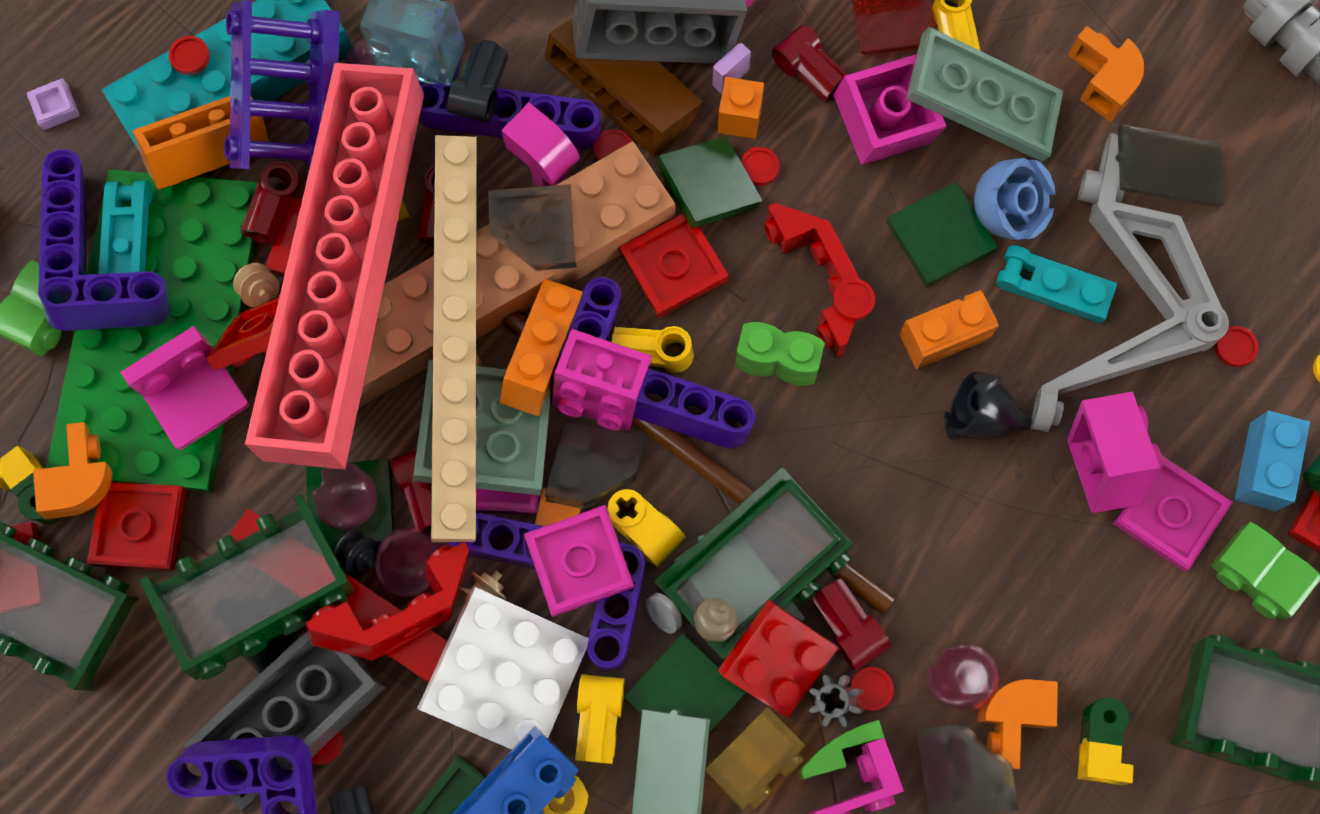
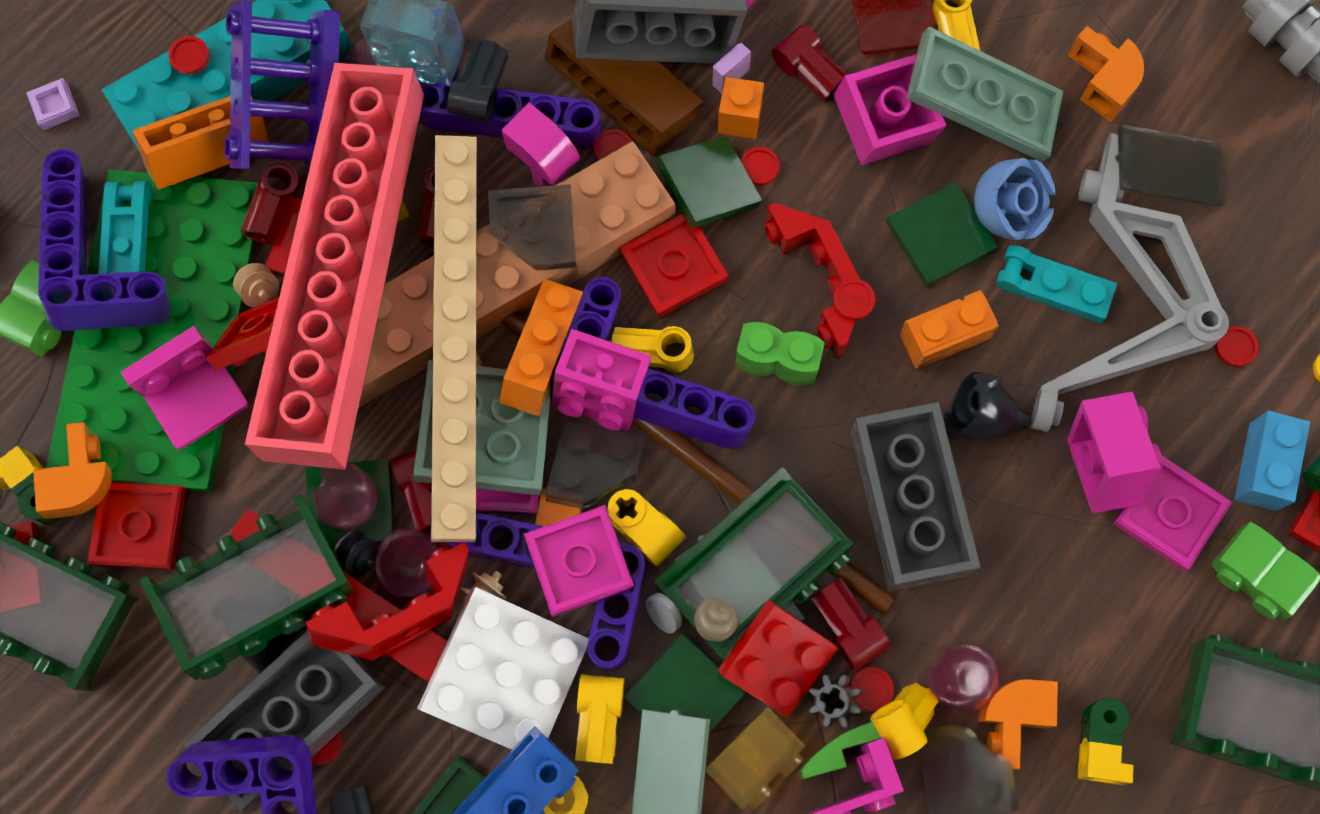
none -> dark grey brick [850,402,981,592]
none -> yellow piece [870,682,938,759]

